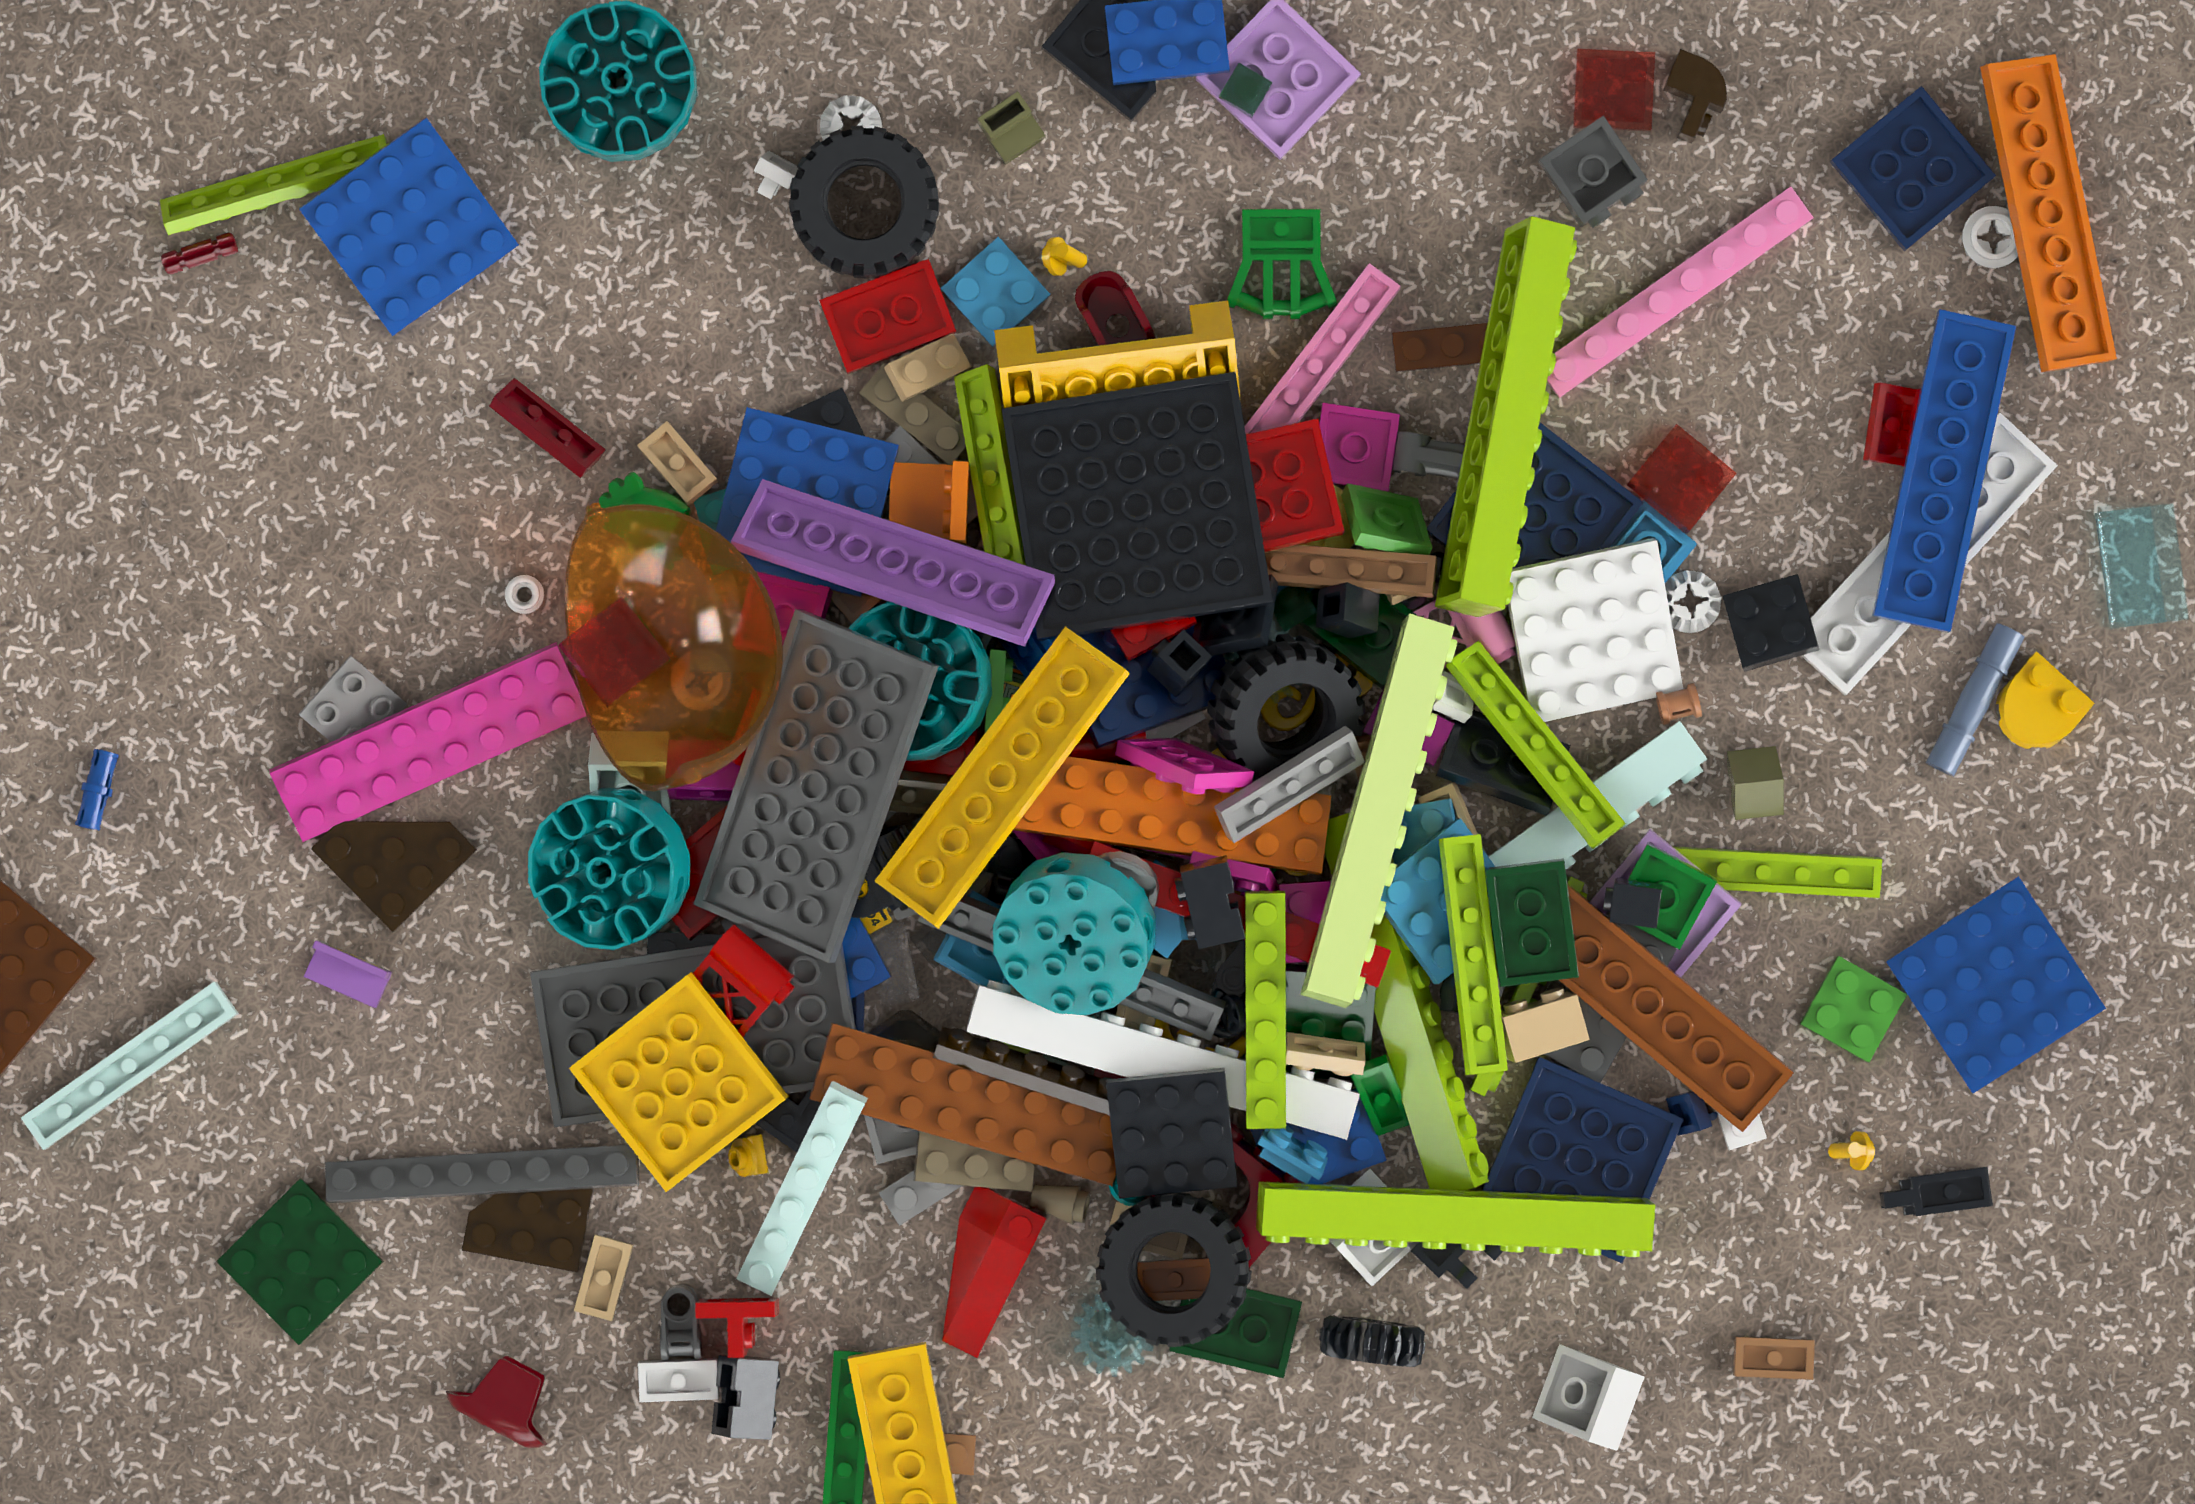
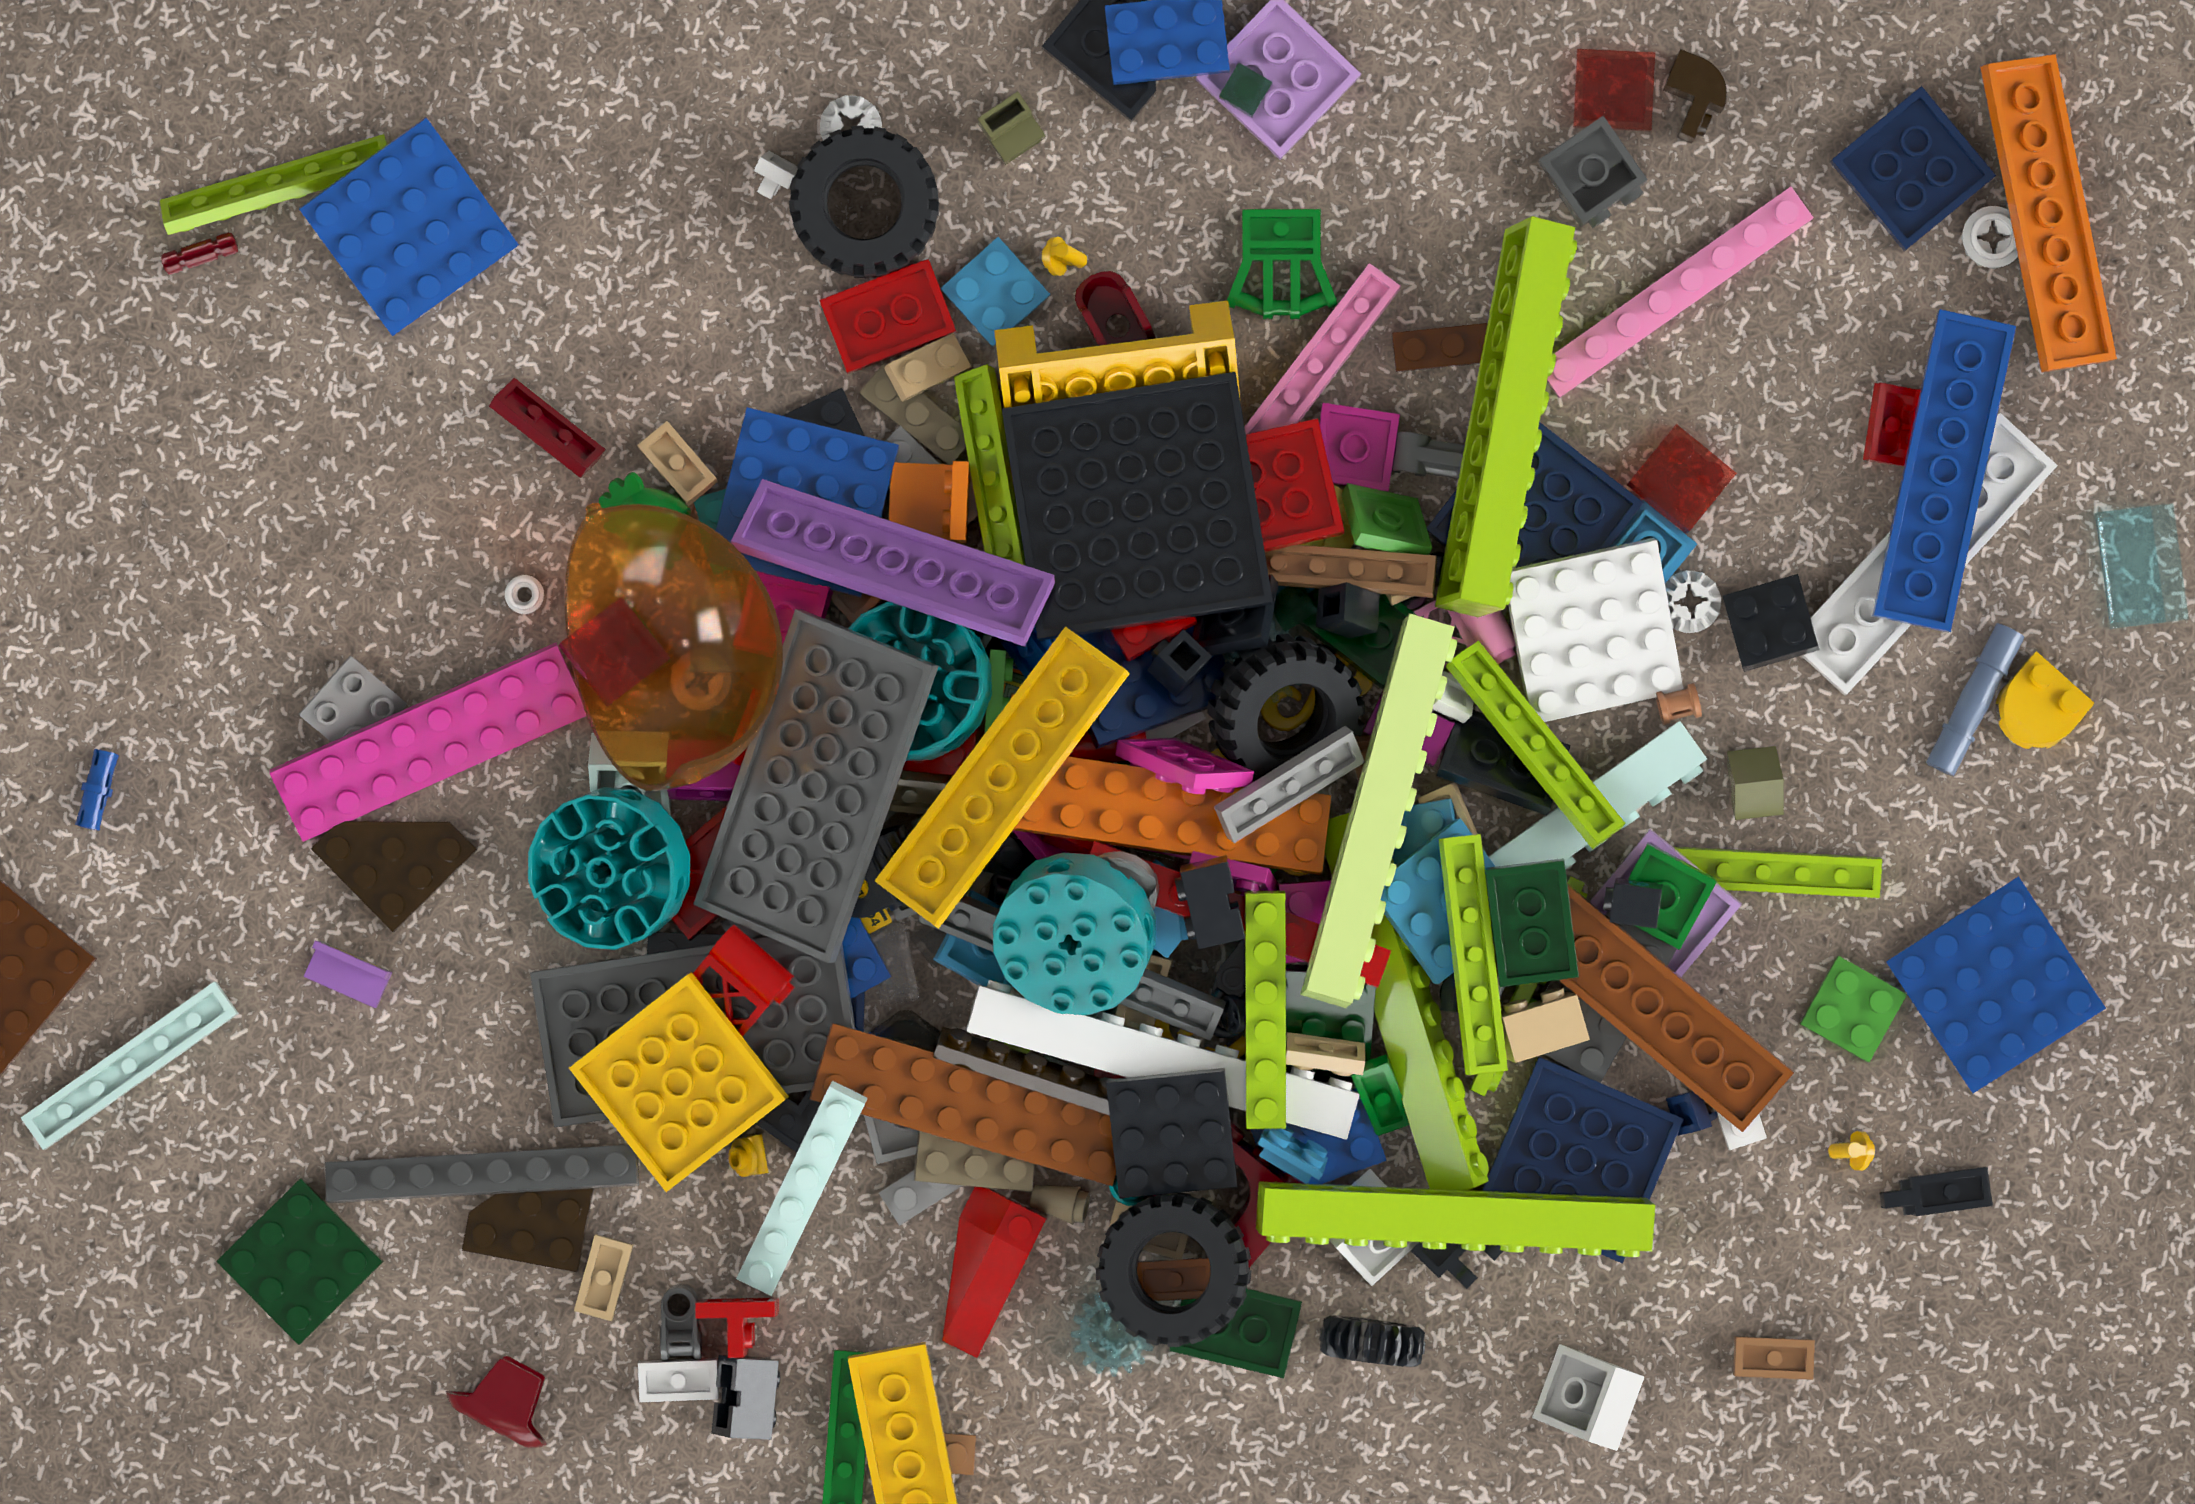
teal brick [539,1,698,162] -> none

